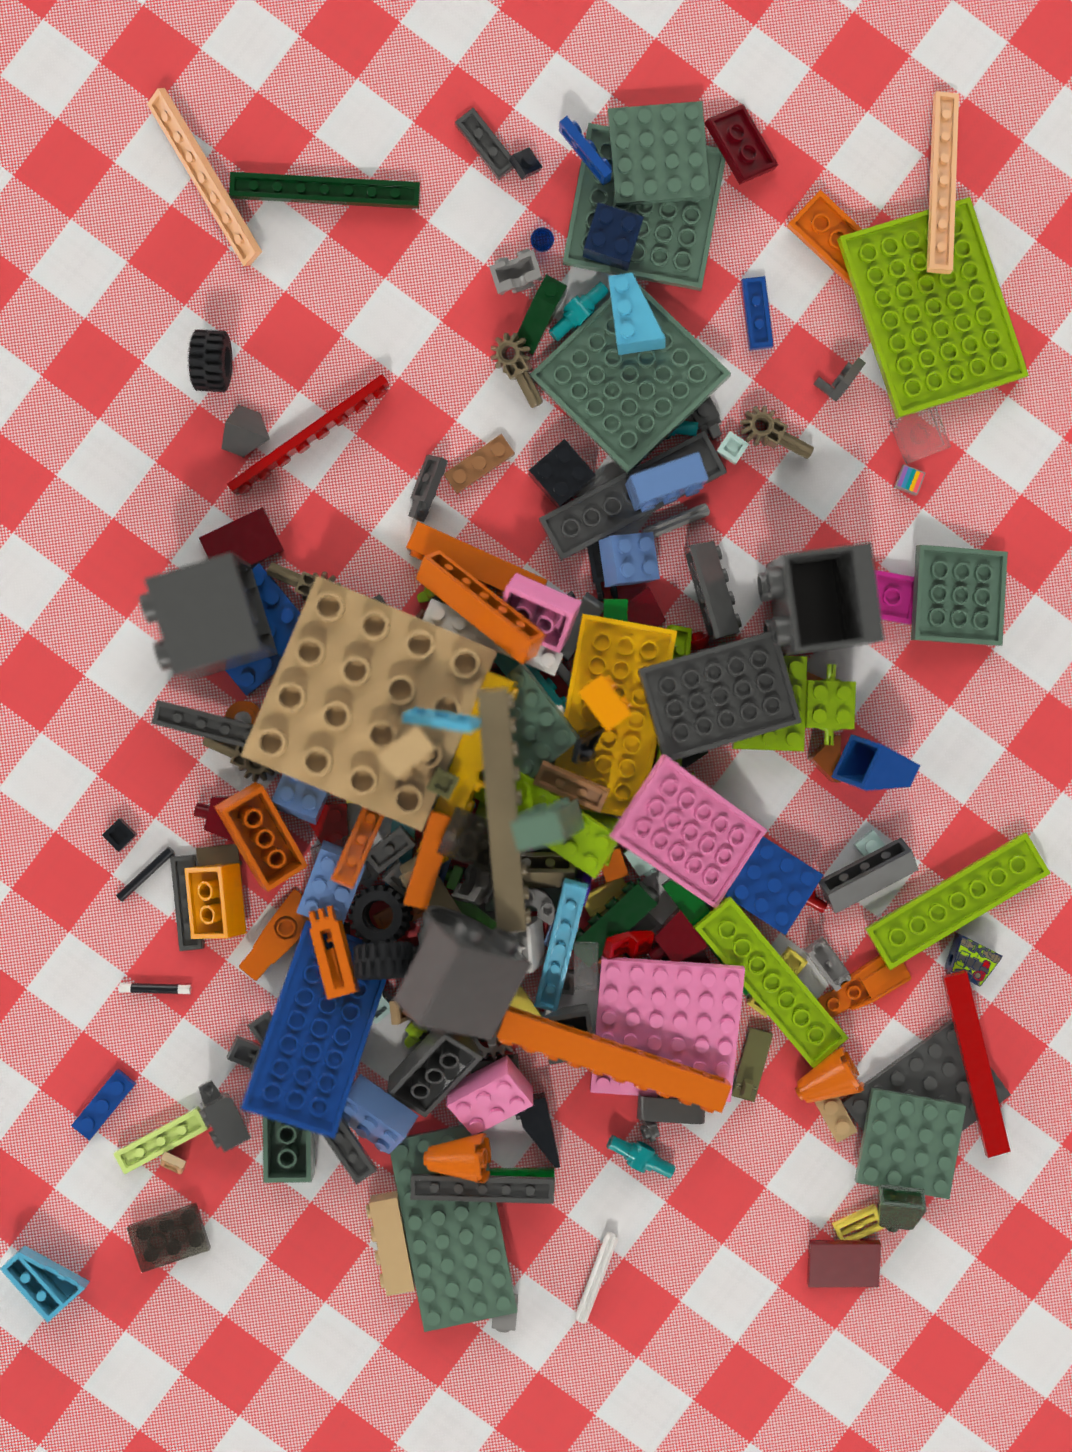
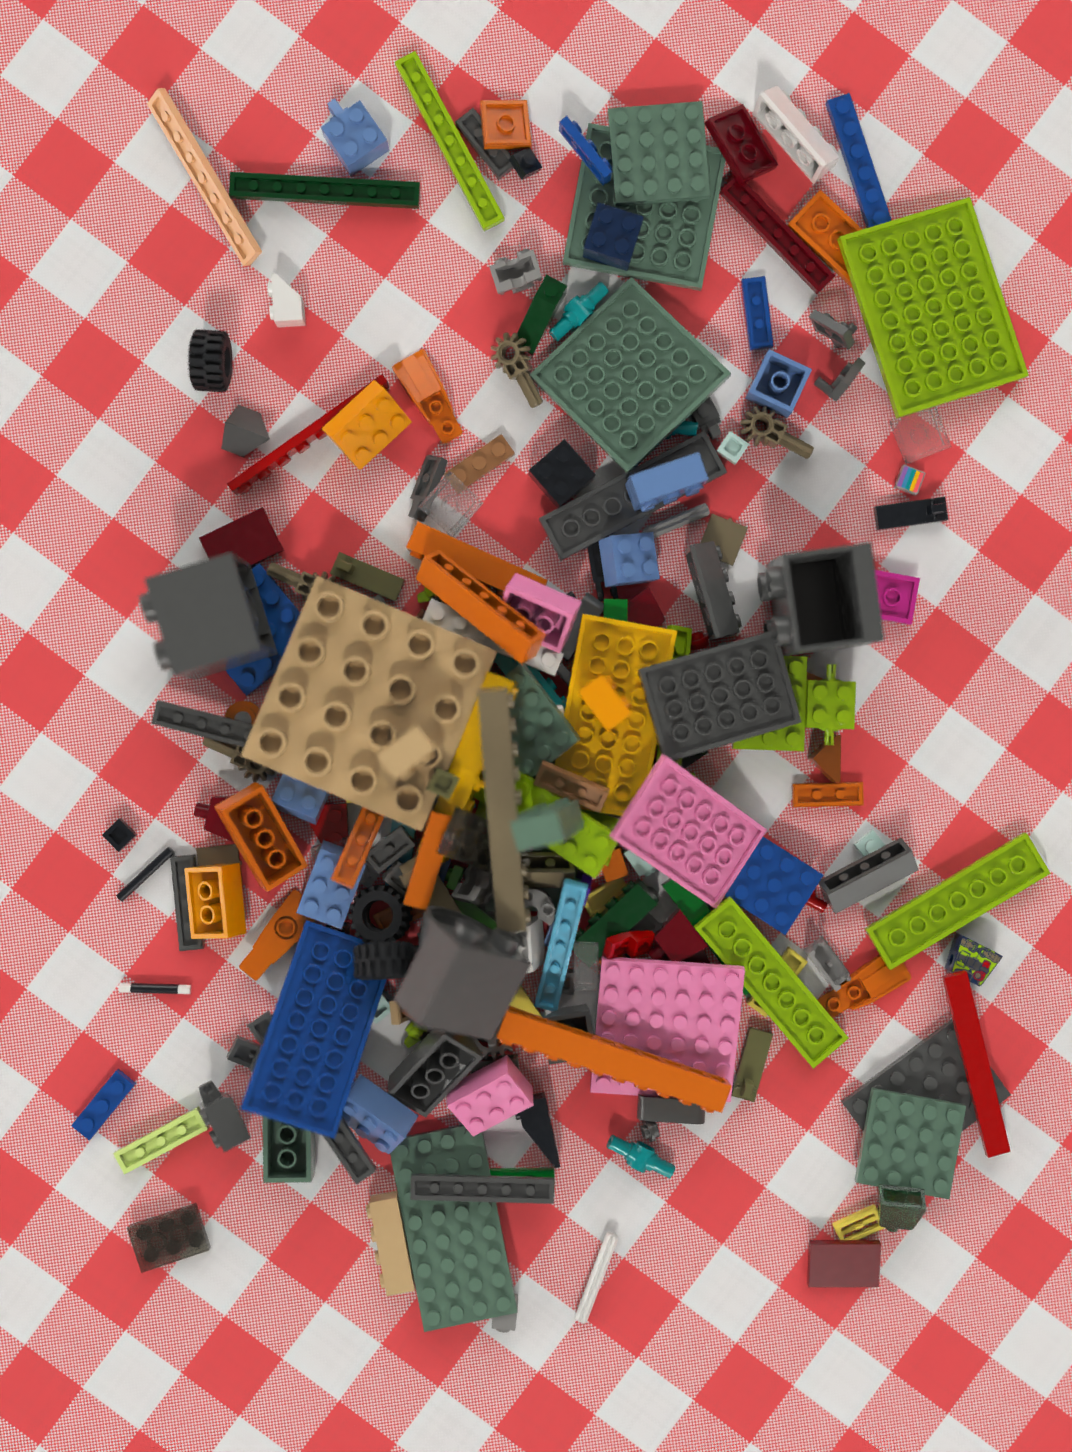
medium azure wedge [0,1245,90,1323] -> none
tan tile [160,1152,186,1174] -> none
orange hinge [309,905,360,1000] -> none
medium azure tile [402,707,481,733] -> none
orange cone [423,1133,491,1183] -> none
clear blue plate [531,227,554,252] -> none
black piece [571,726,604,763] -> none
medium azure wedge [608,273,666,355] -> none
orange cone [795,1047,865,1103] -> none
tan plate [814,1097,858,1143] -> none
blue slope [831,734,921,791] -> none
sand green plate [911,545,1008,646] -> none
light nougat plate [926,91,959,274] -> none
none -> white slope [268,273,306,328]
none -> medium blue hinge [321,98,390,177]
none -> light orange brick [322,380,412,470]
none -> olive hinge [330,552,405,602]
none -> orange piece [392,349,463,444]
none -> lime plate [395,51,505,232]
none -> clear tile [419,471,483,537]
none -> orange tile [480,100,532,149]
none -> dark tan piece [701,514,748,566]
none -> dark red plate [719,177,835,294]
none -> medium blue brick [745,349,812,418]
none -> white slope [752,86,840,184]
none -> orange tile [792,782,864,807]
none -> dark grey plate [809,310,858,349]
none -> blue plate [825,93,892,228]
none -> black hinge [874,497,948,531]

